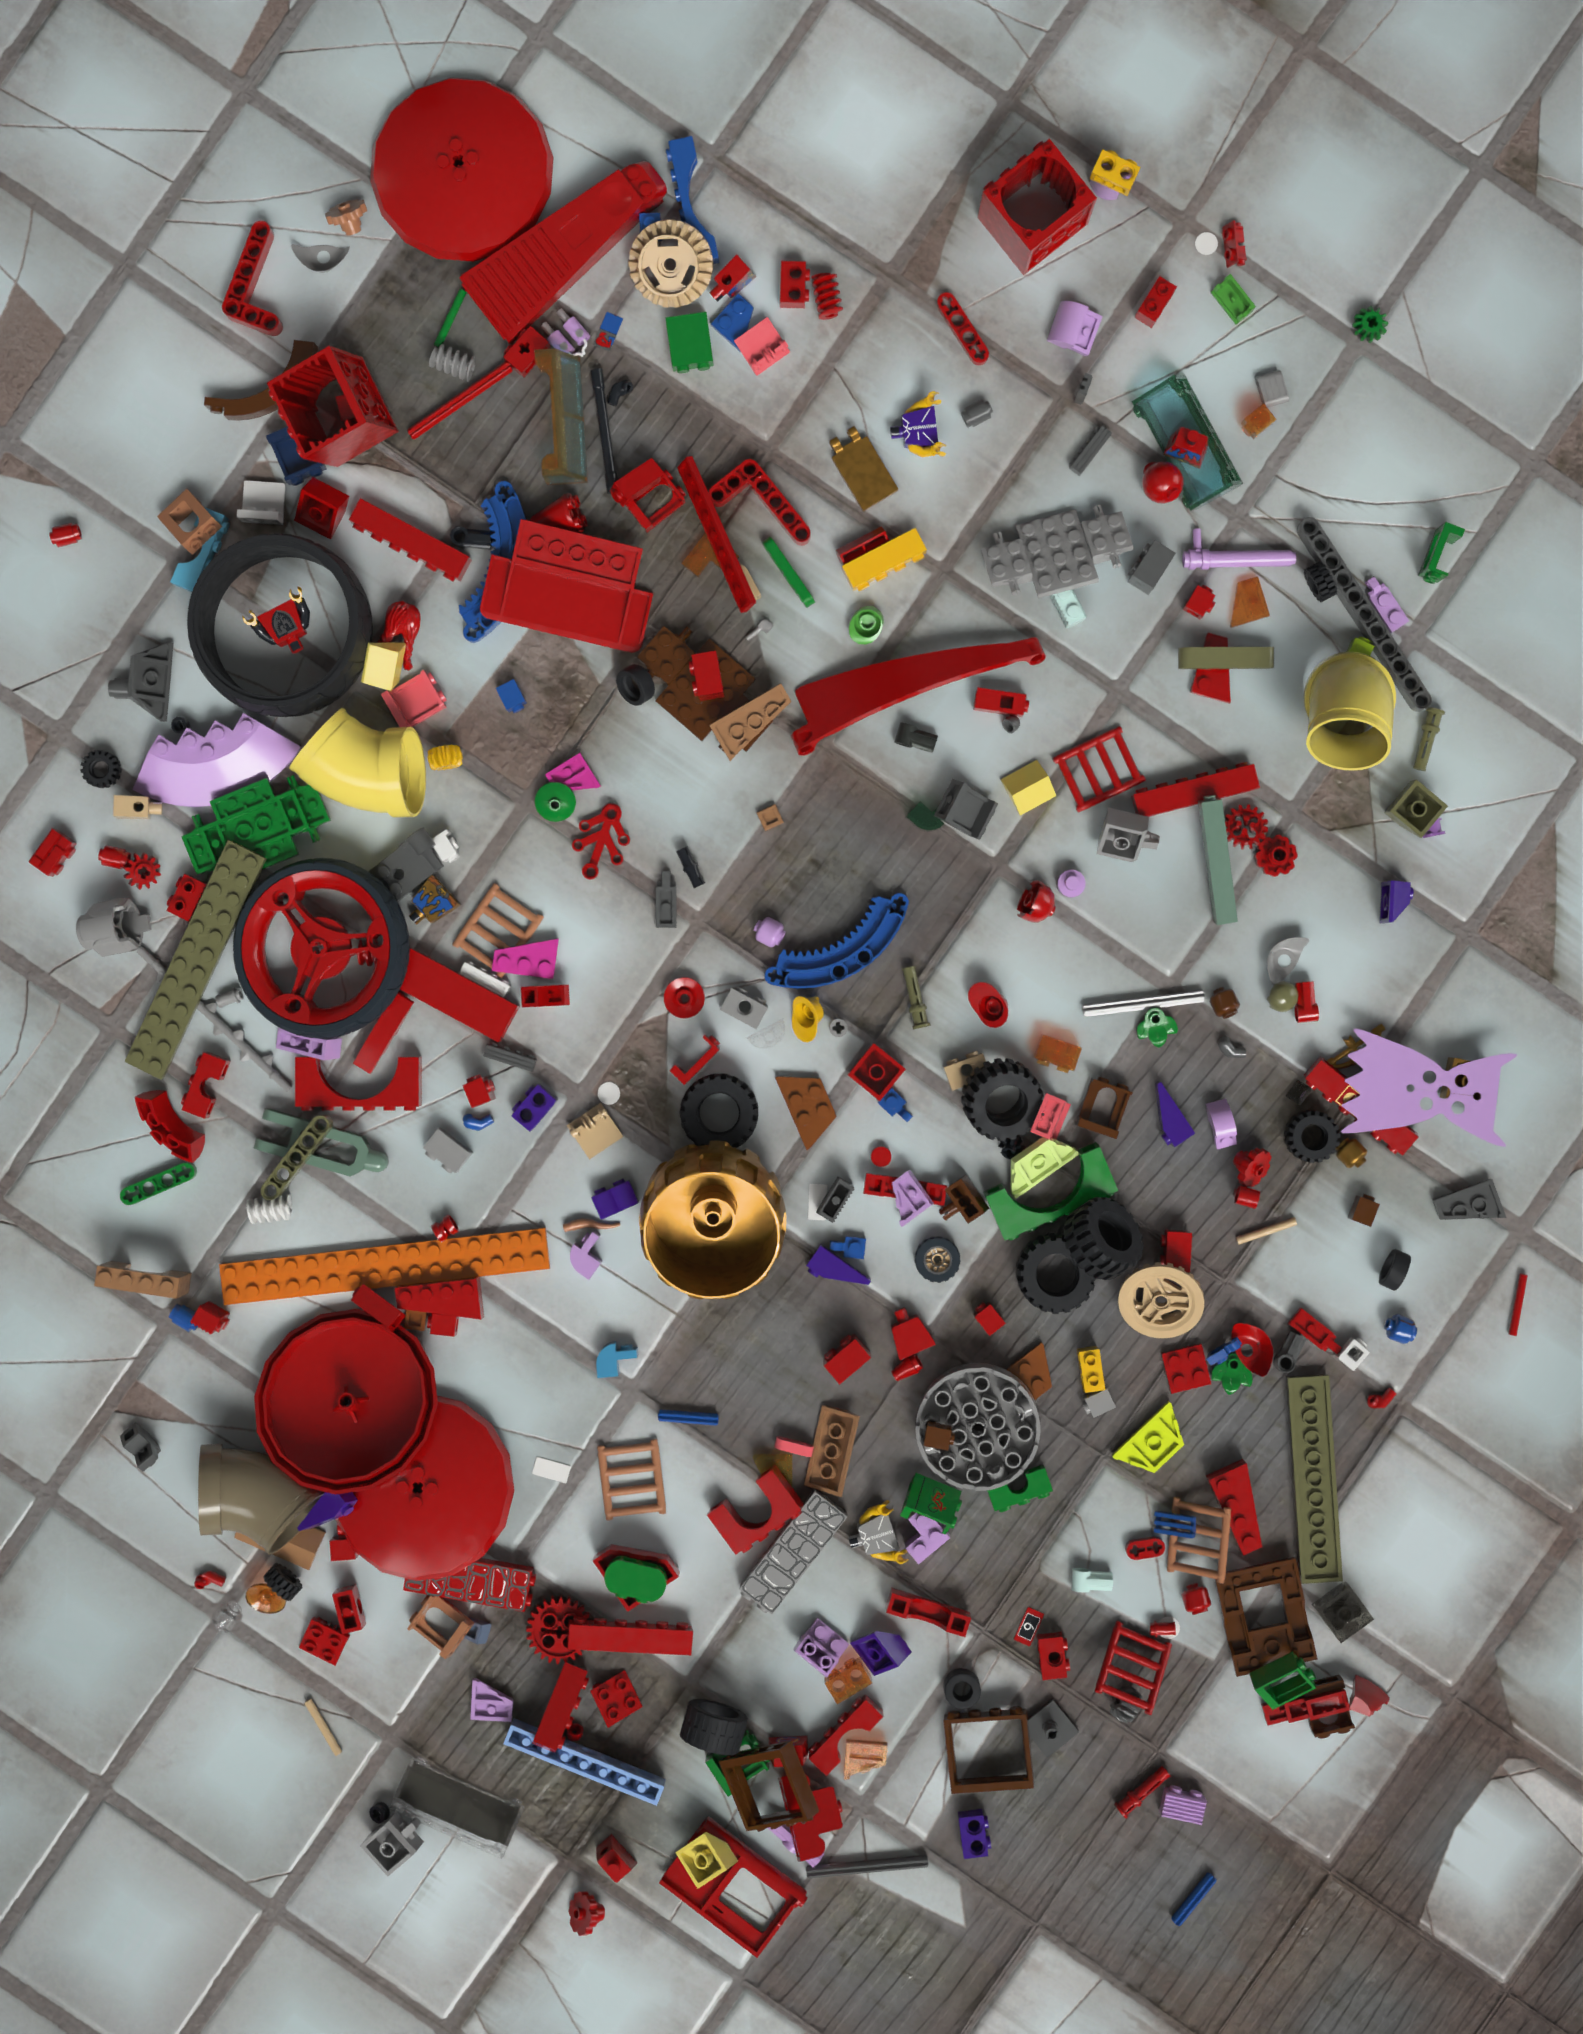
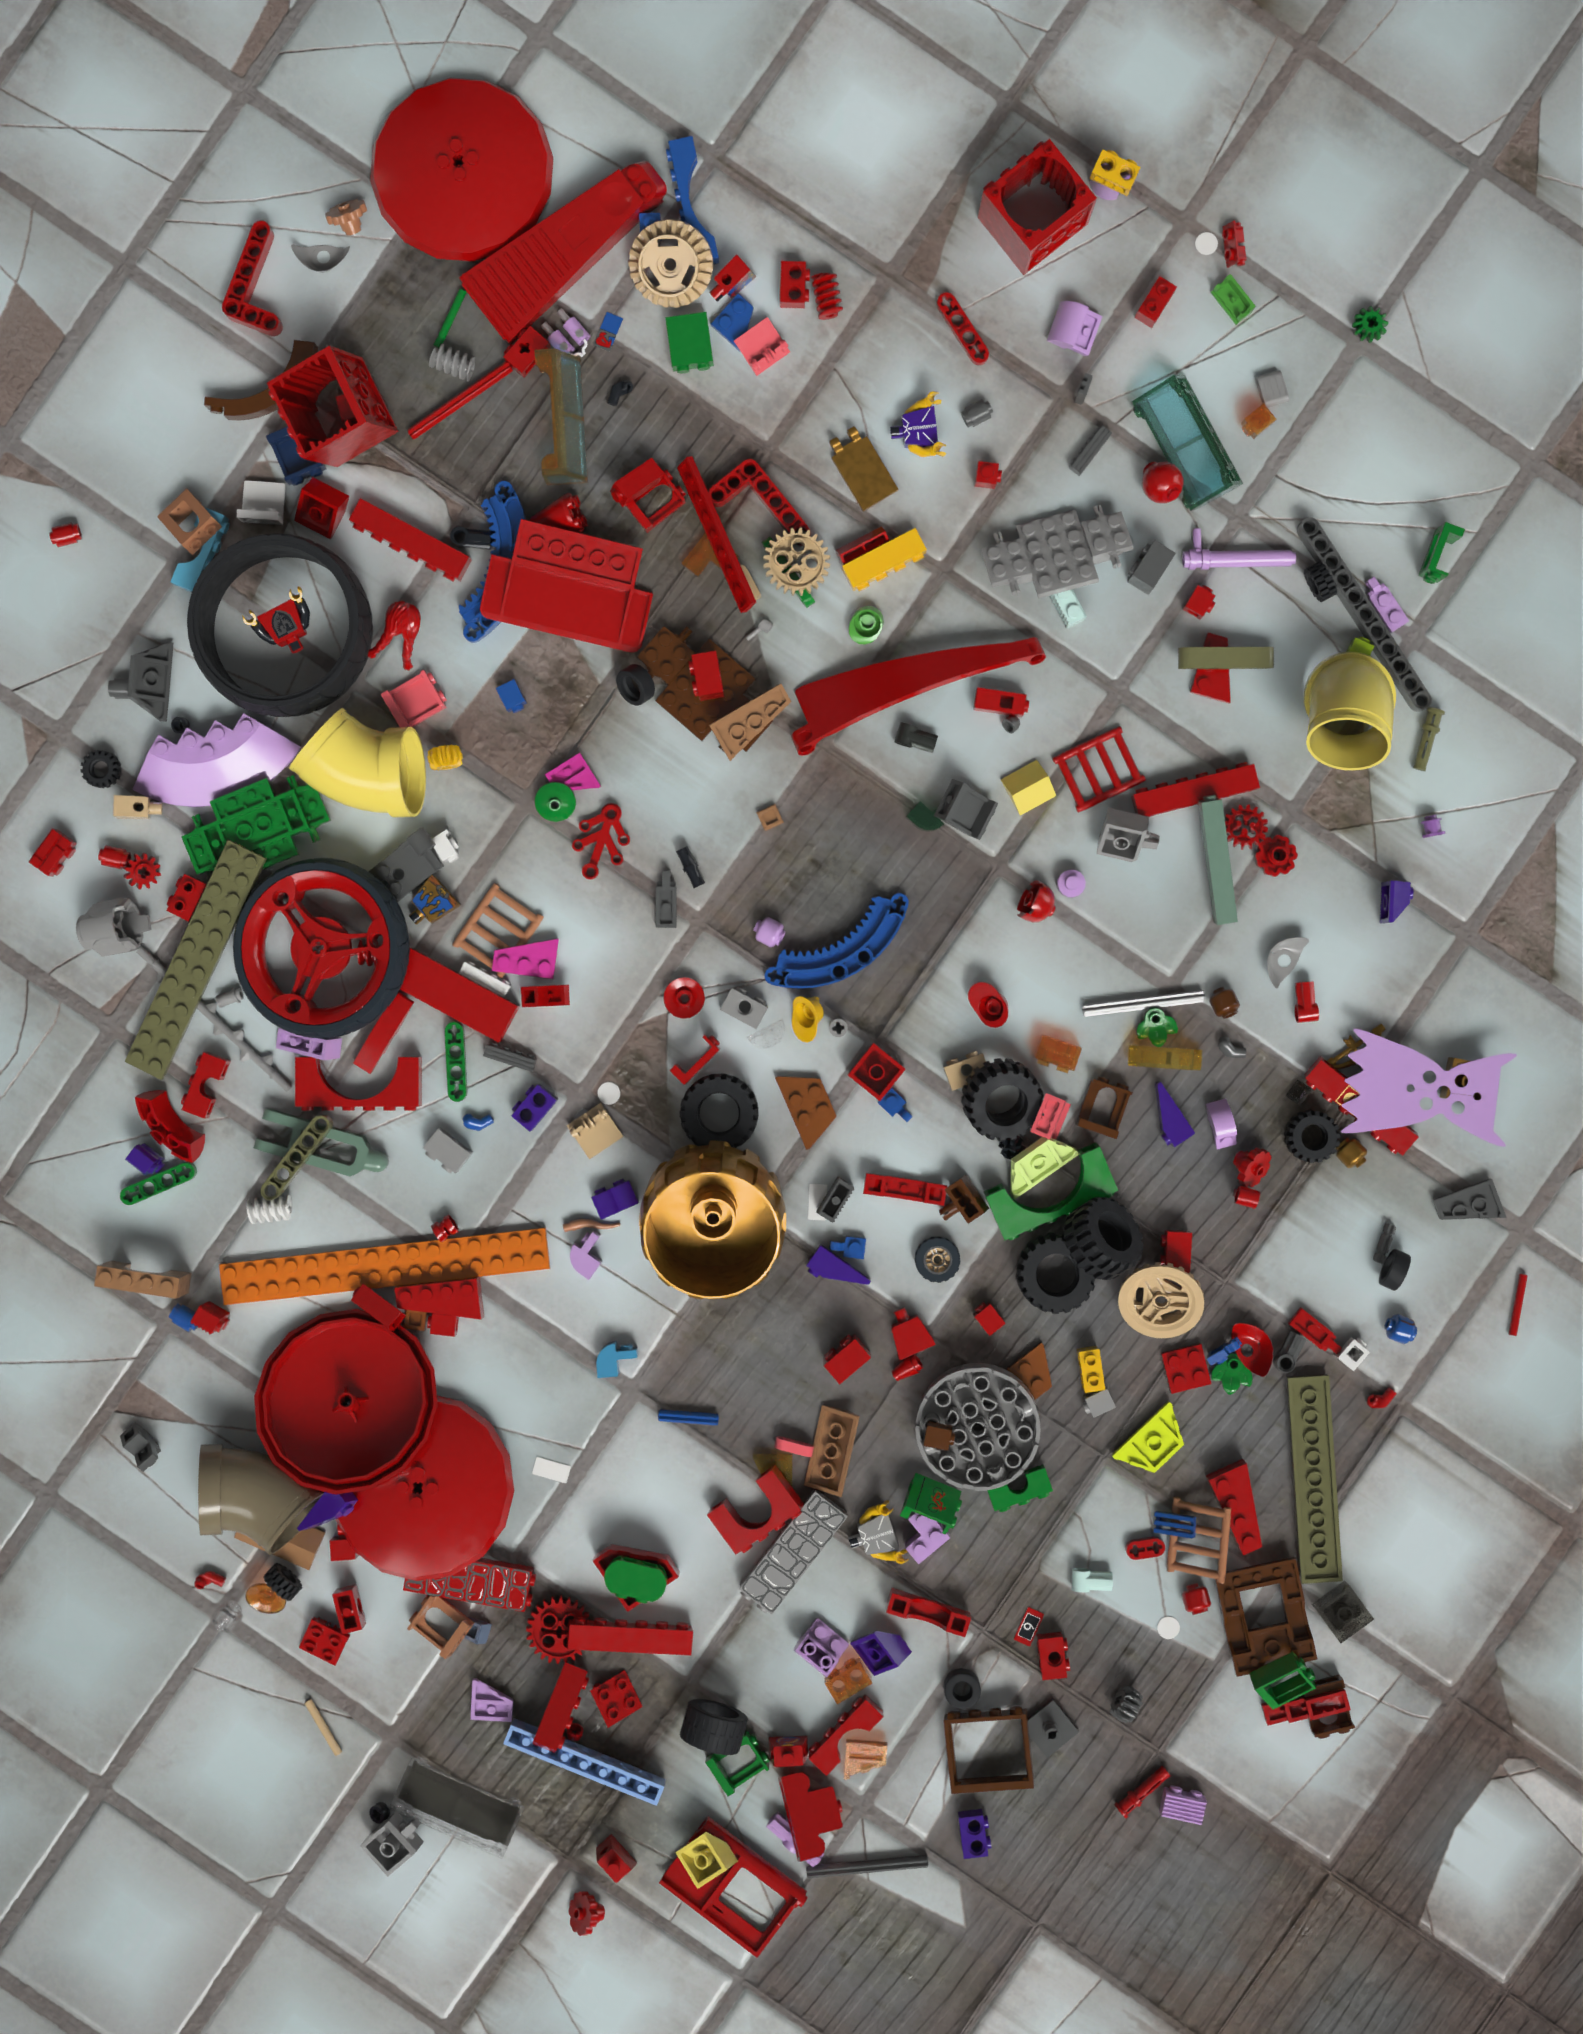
light yellow slope [361,642,406,691] -> none
red brick [462,1074,496,1108] -> none
black piece [590,368,618,494] -> none
nougat bar [597,1439,666,1521] -> none
reddish brown window [719,1740,819,1832] -> none
red tile [871,1146,891,1167] -> none
lavender wing [892,1170,934,1227] -> none
olive pin [902,966,931,1030] -> none
red bar [1095,1621,1172,1715] -> none
red pin [1150,1621,1176,1637] -> none
red torso [1163,427,1208,469] -> none
blue axle [1171,1872,1217,1926] -> none
clear orange wing [1230,576,1270,628] -> none
tan bar [1236,1217,1297,1245] -> none
olive hair [1267,981,1298,1012] -> none
reddish brown brick [1348,1194,1380,1227] -> none
red slope [1349,1674,1390,1717] -> none
olive slope [1384,779,1448,838] -> none
none -> dark purple brick [125,1143,165,1176]
none -> green beam [445,1022,468,1102]
none -> tan gear [763,528,830,596]
none -> red brick [974,461,1002,489]
none -> clear yellow arch [1128,1045,1202,1070]
none -> dark grey axle [1373,1223,1396,1264]

